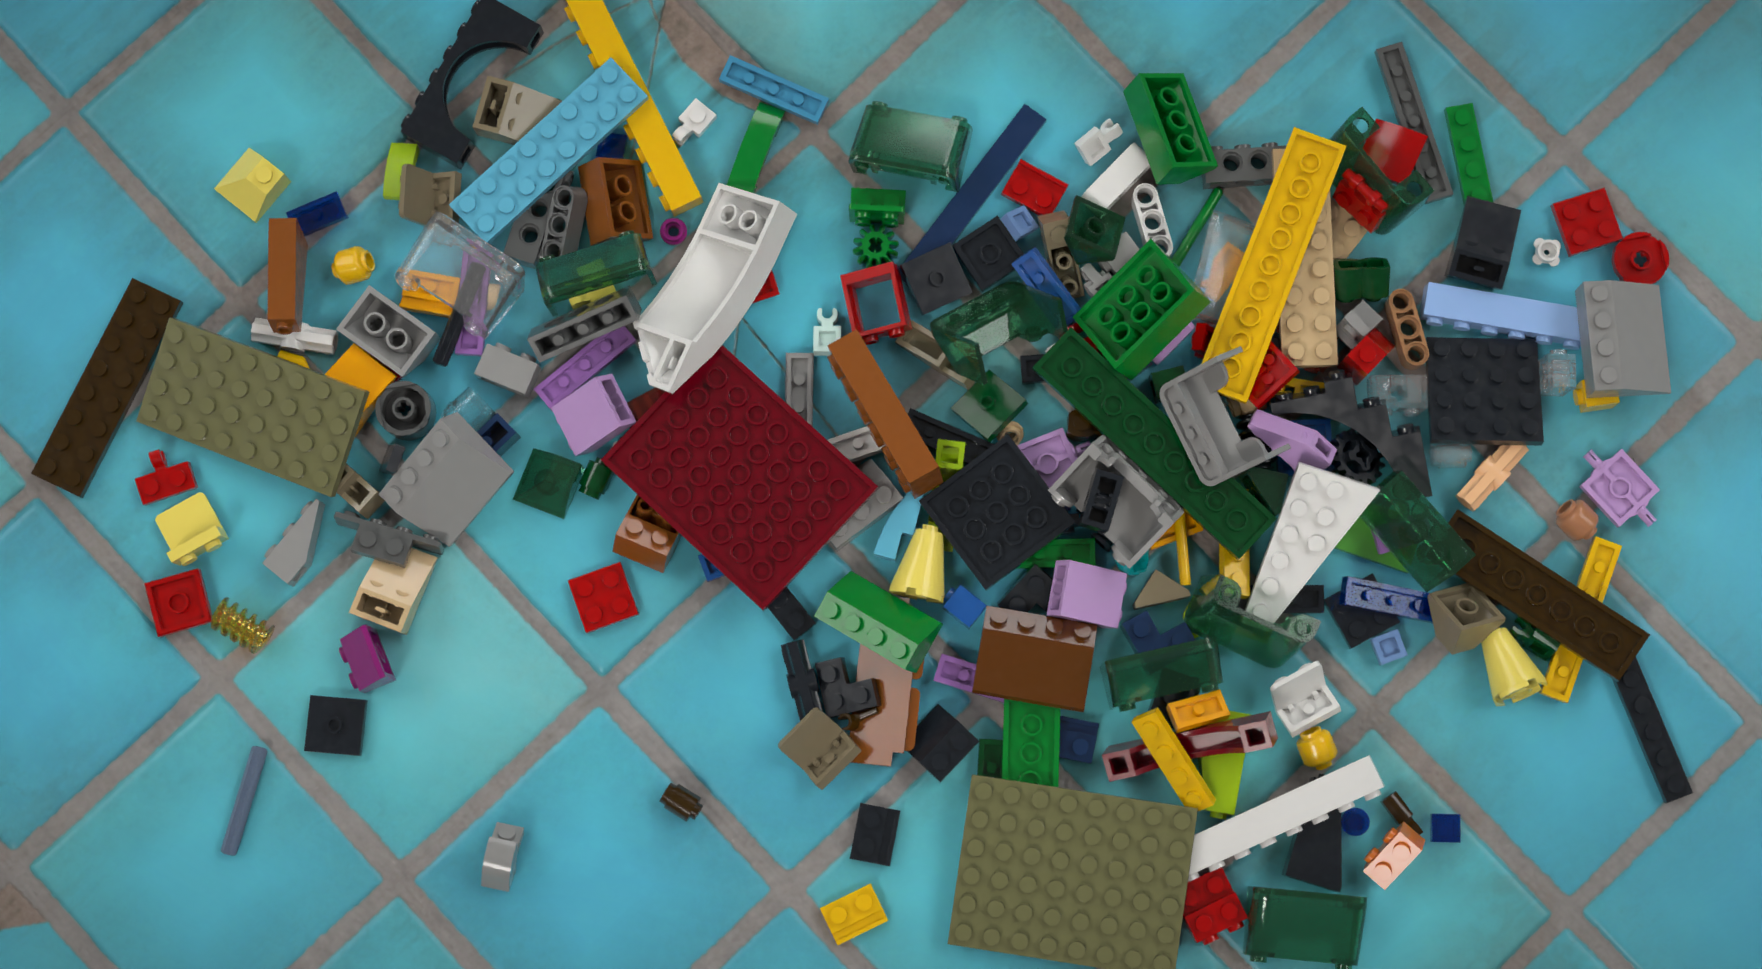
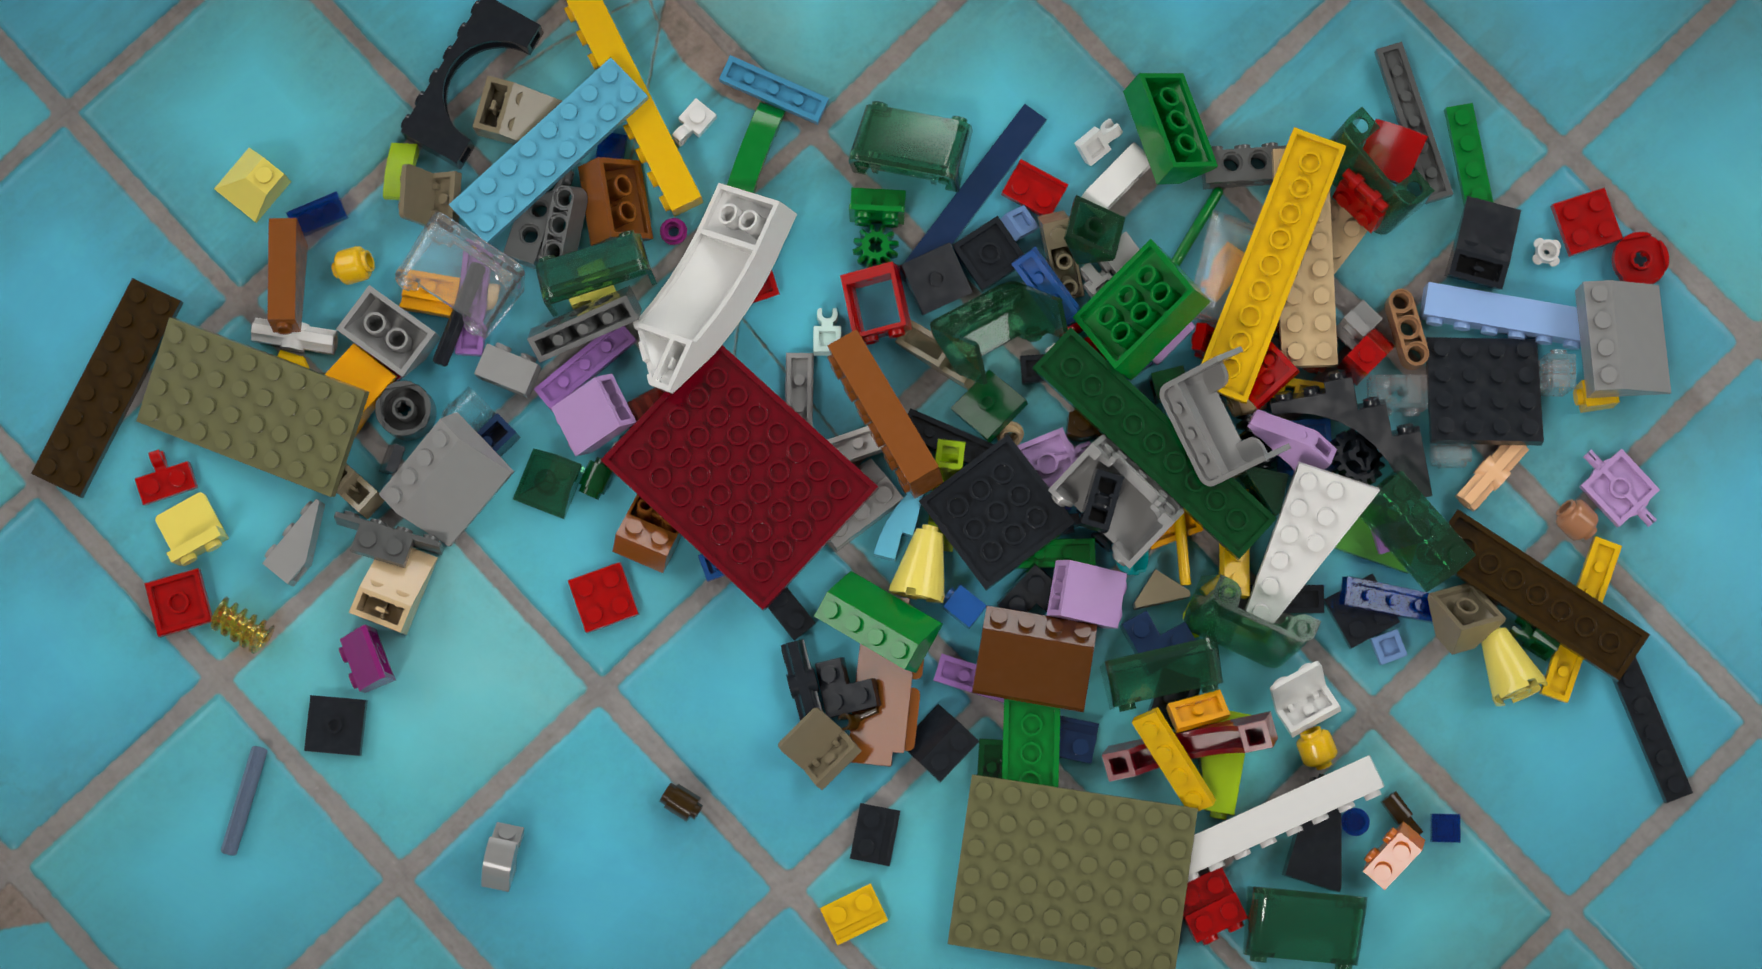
white beam [1131,183,1173,257] -> none
dark green brick [1333,257,1390,303] -> none

